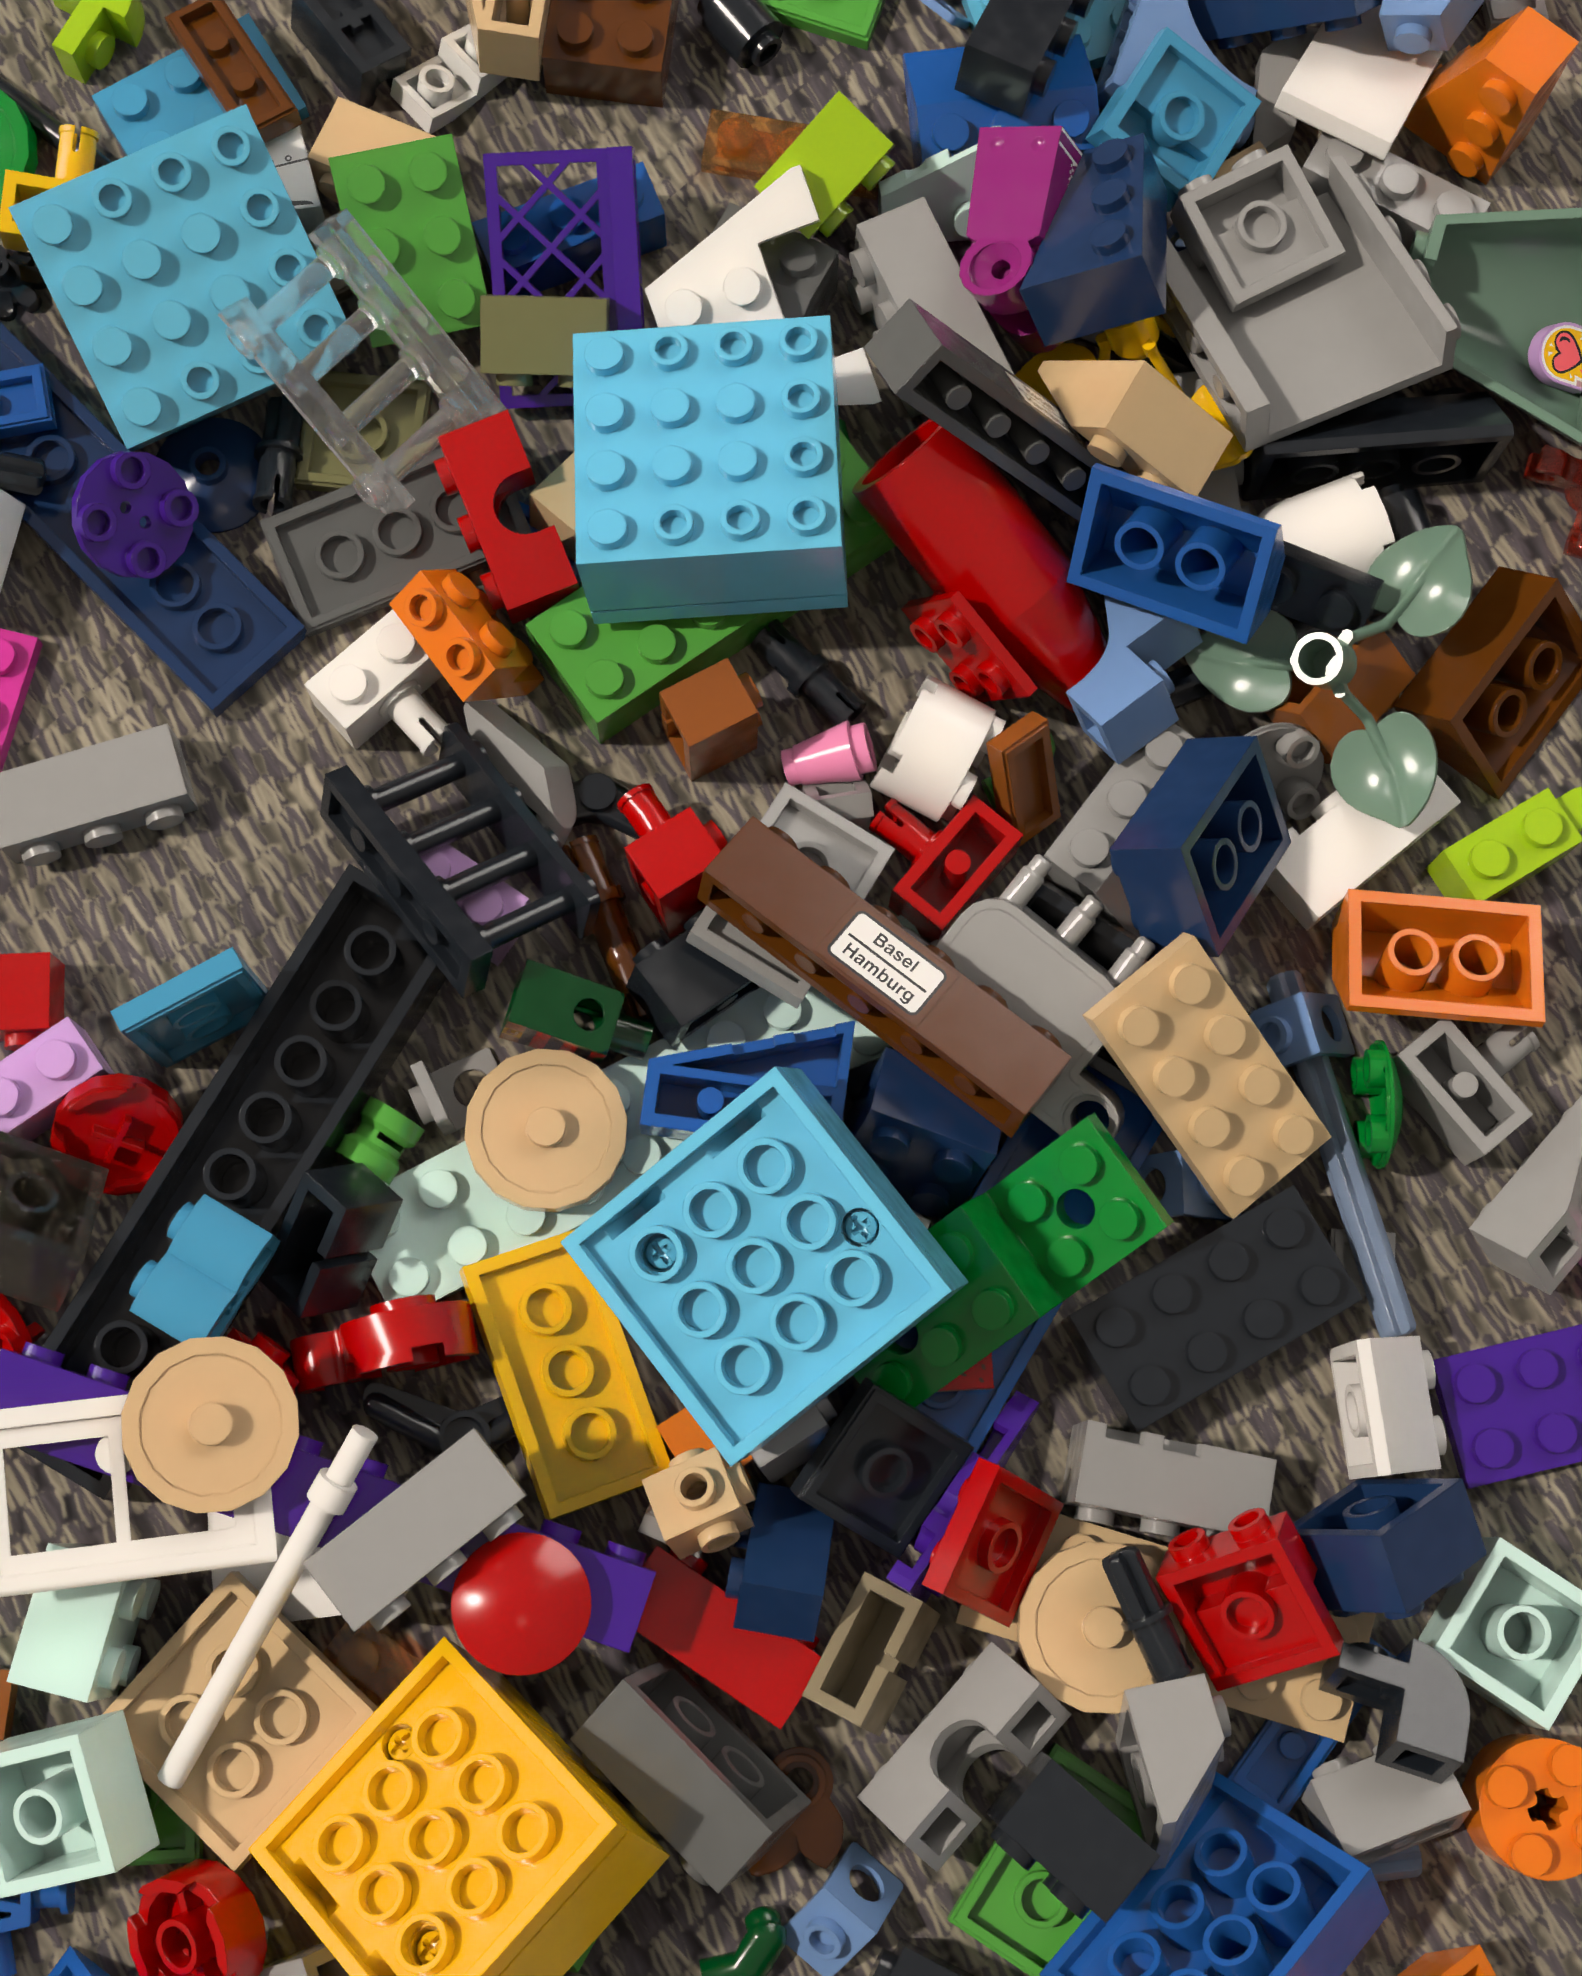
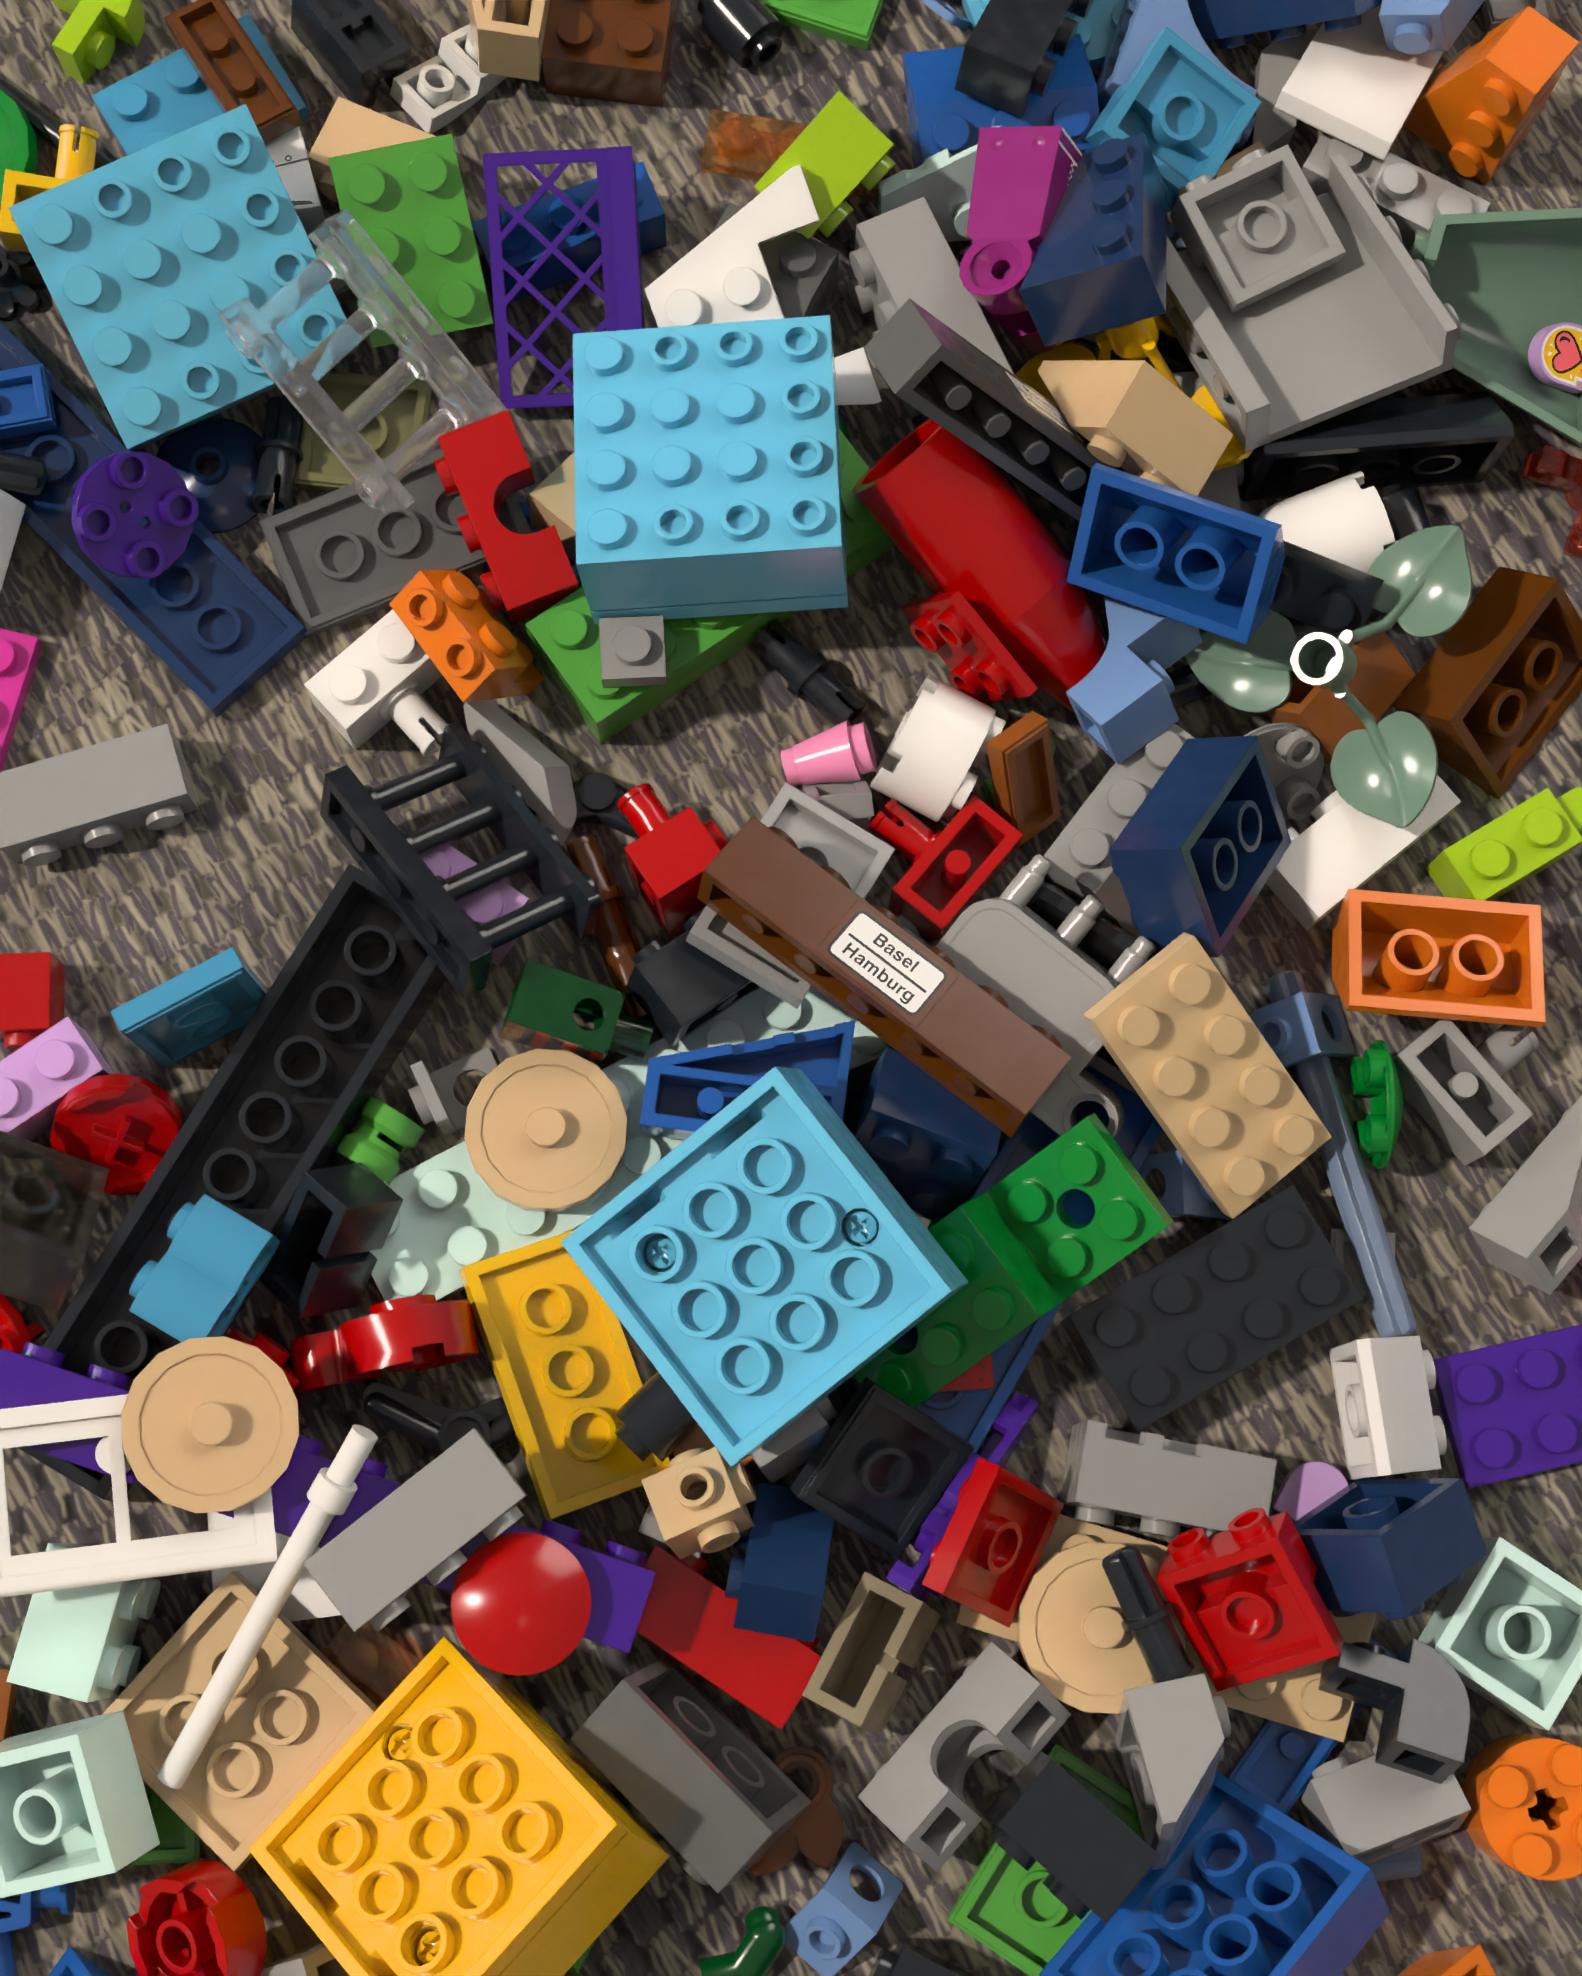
olive brick [480,294,610,388] -> none
dark orange piece [659,658,763,782] -> none
none -> light grey plate [599,615,667,688]
none -> black brick [615,1371,699,1462]
none -> lavender tile [1270,1462,1348,1522]

